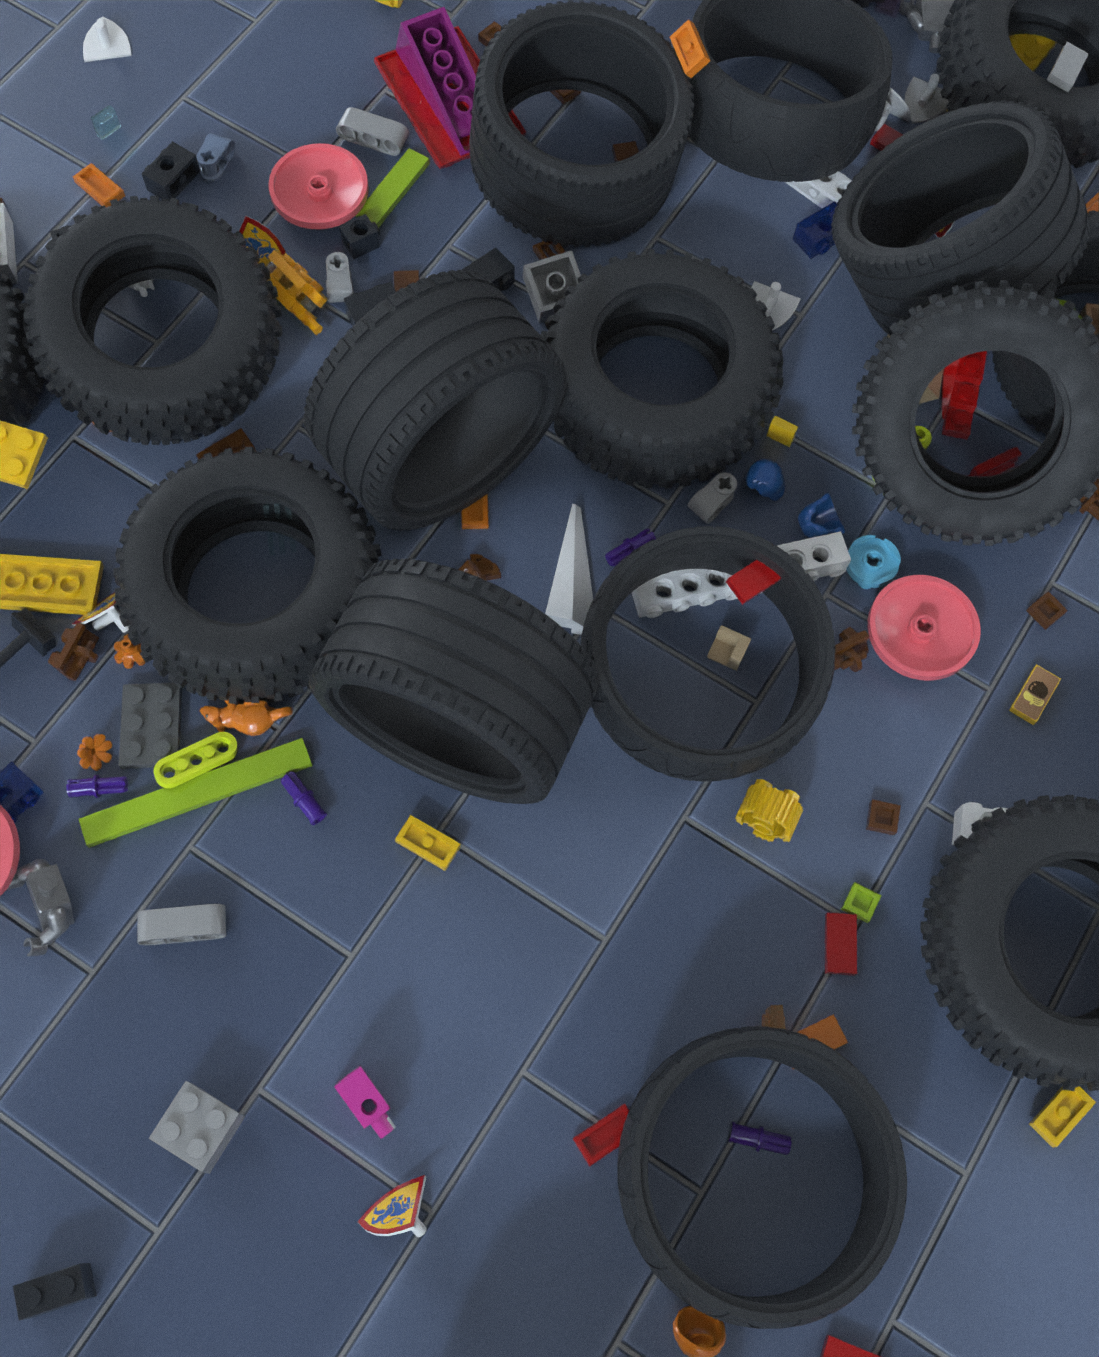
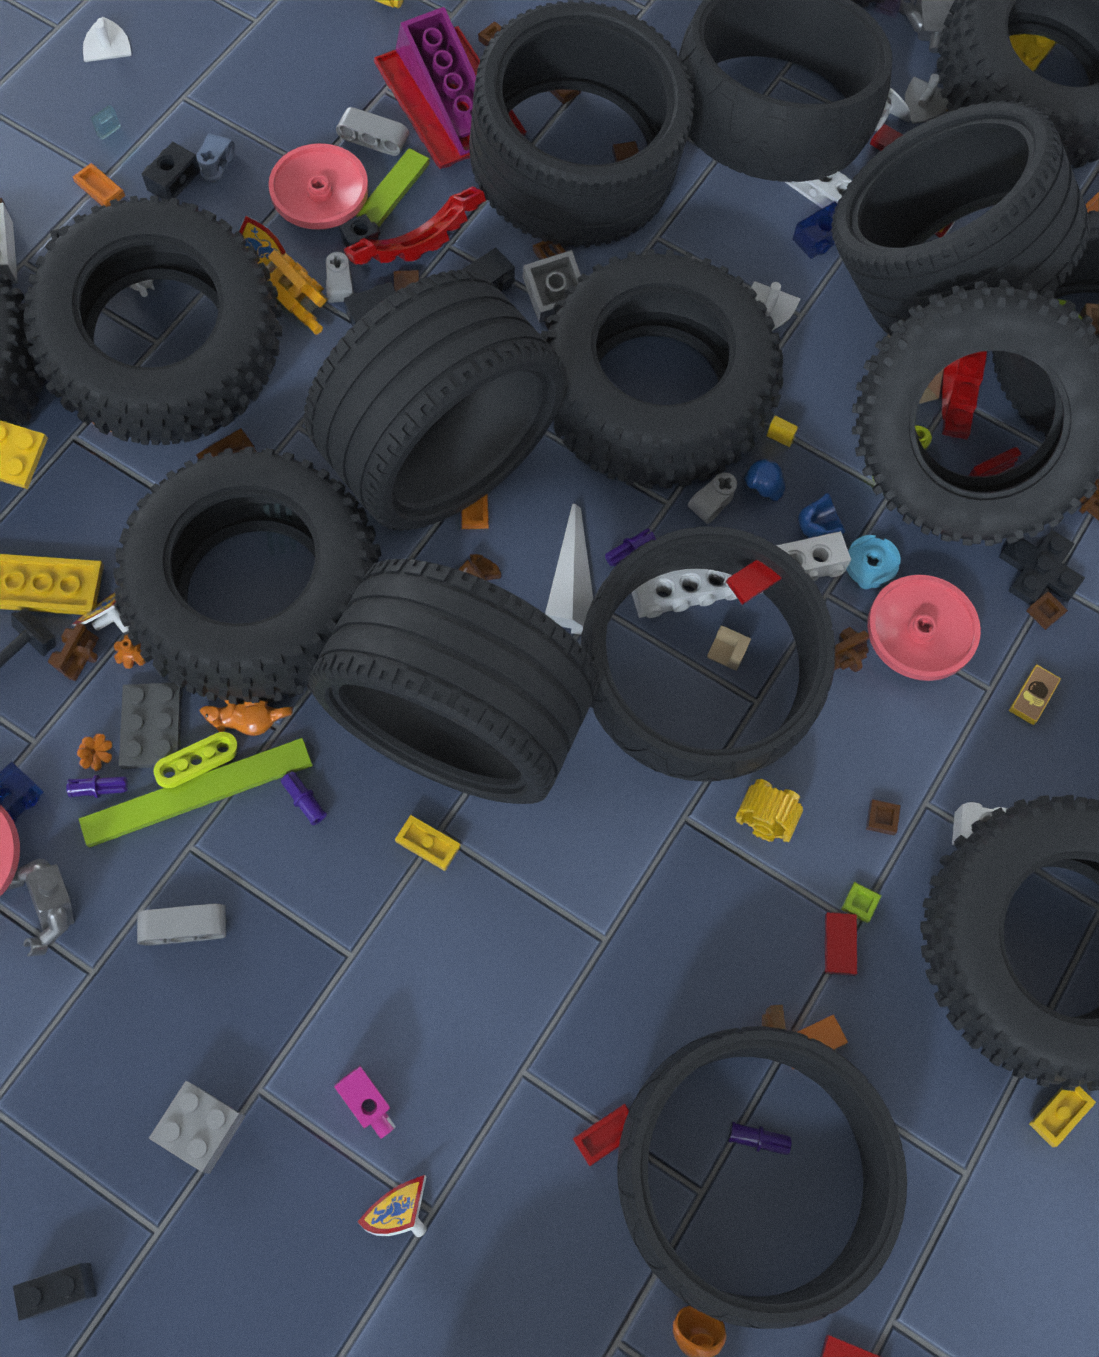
orange plate [670,19,710,78] -> none
light grey tile [1047,42,1088,92] -> none
none -> red piece [343,186,486,265]
none -> black plate [999,529,1085,606]

